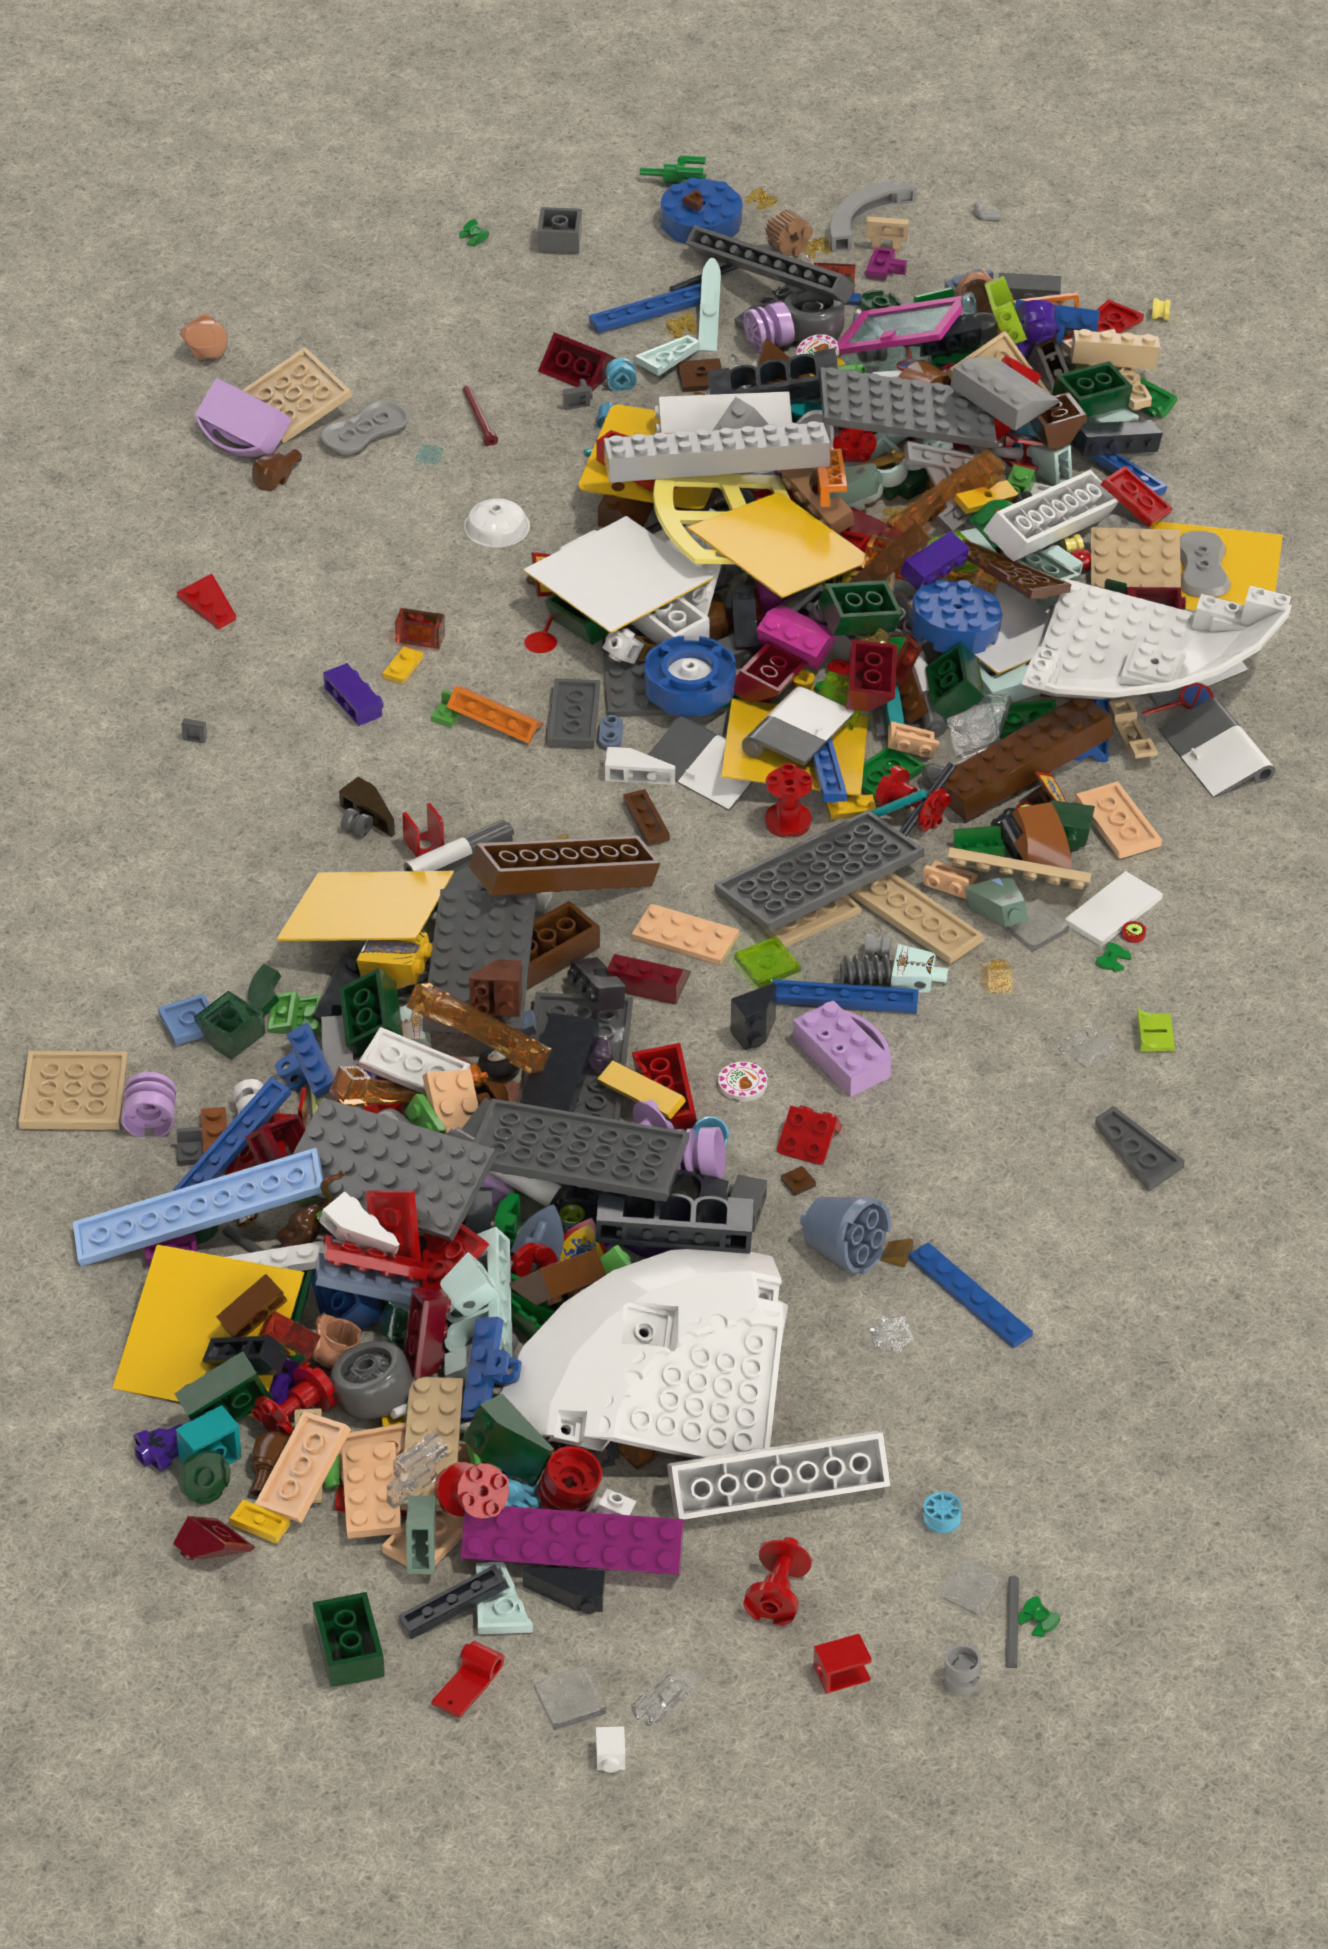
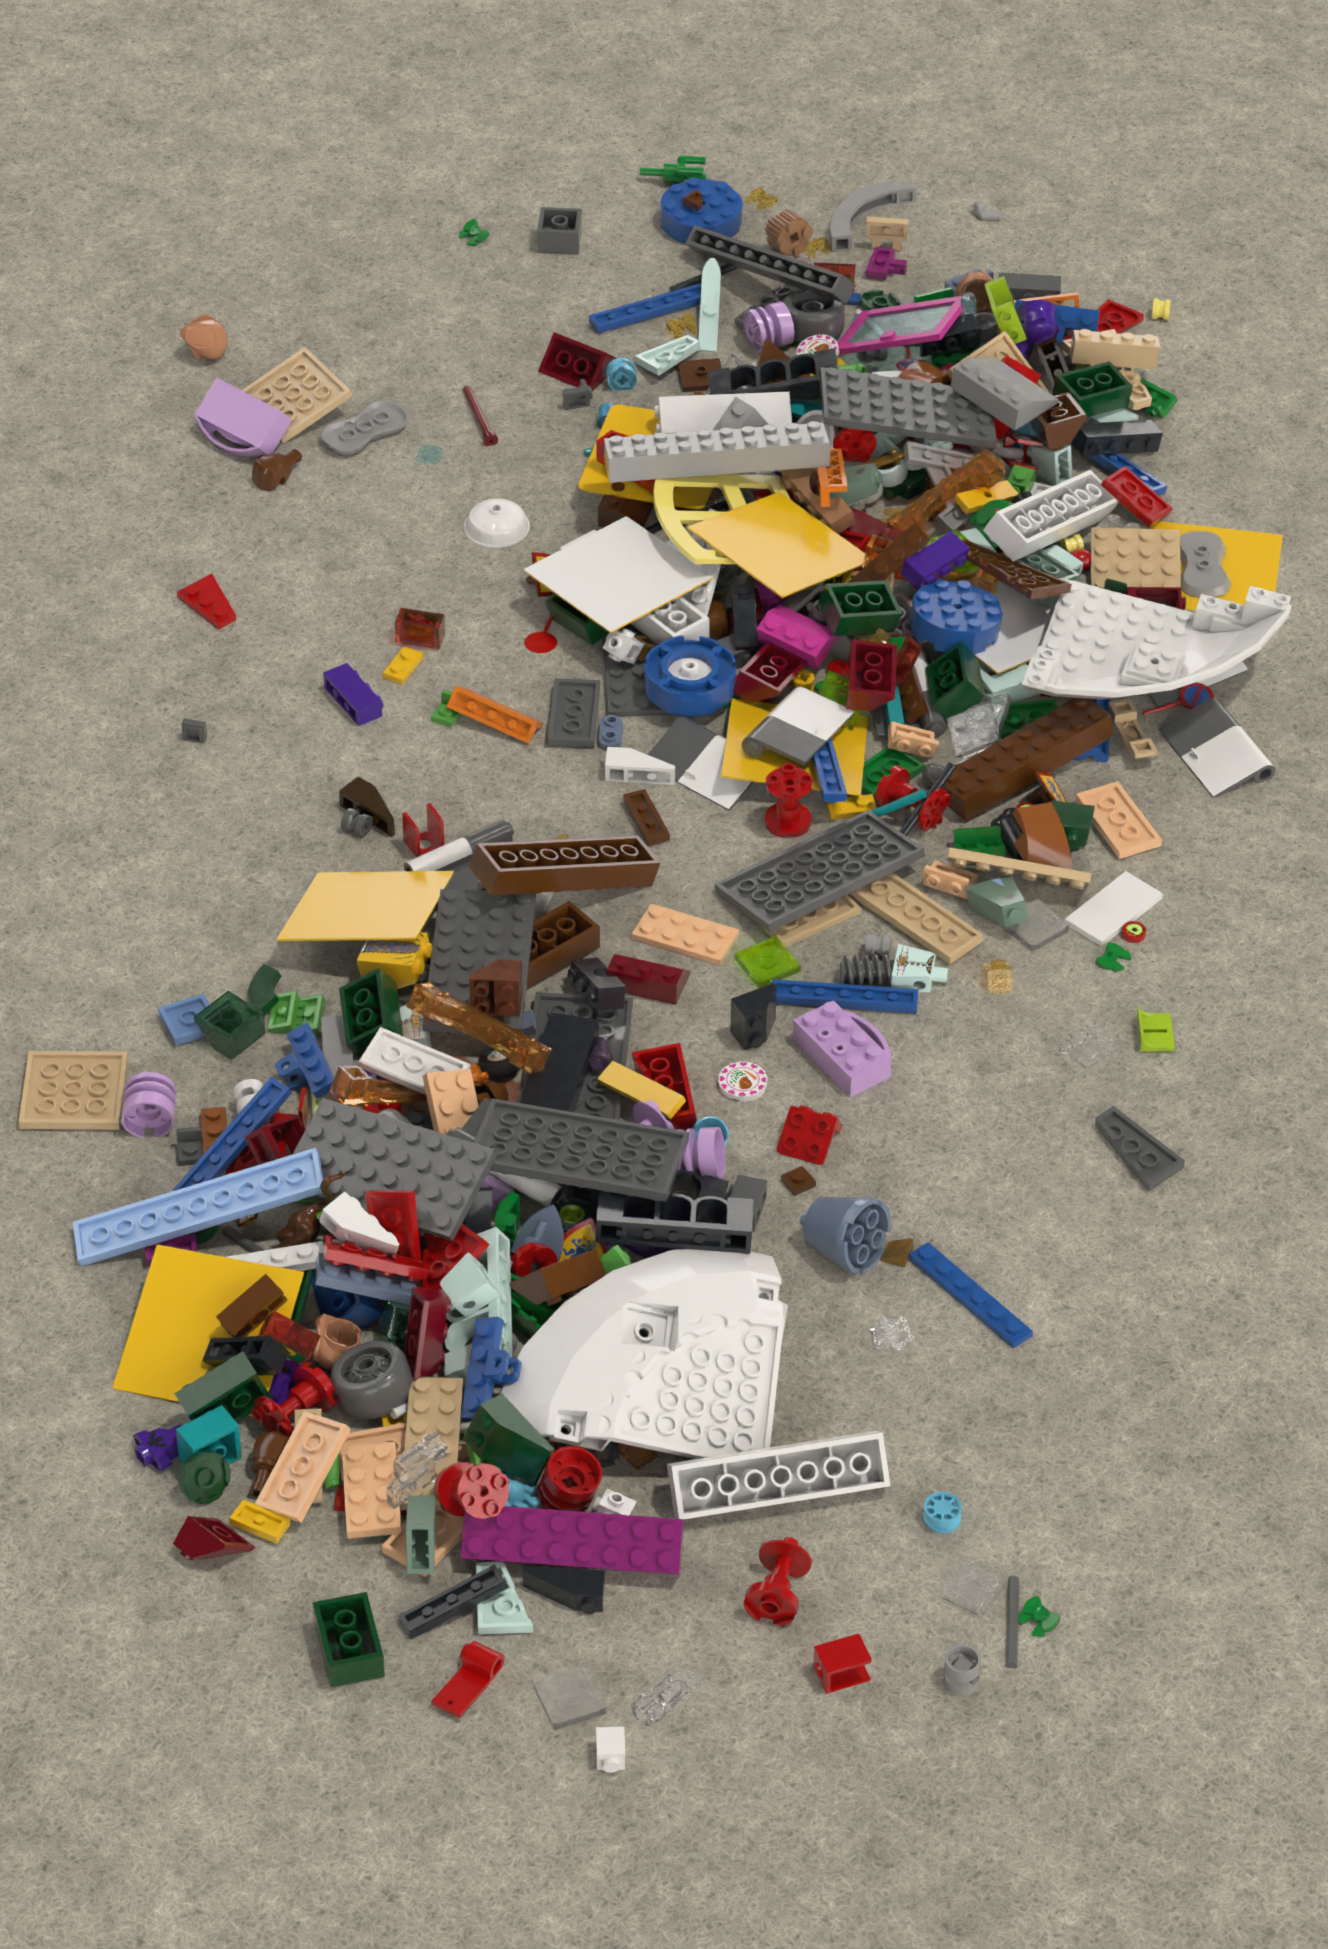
black slope [311,954,360,1023] -> none
bright green plate [404,1094,446,1134] -> none

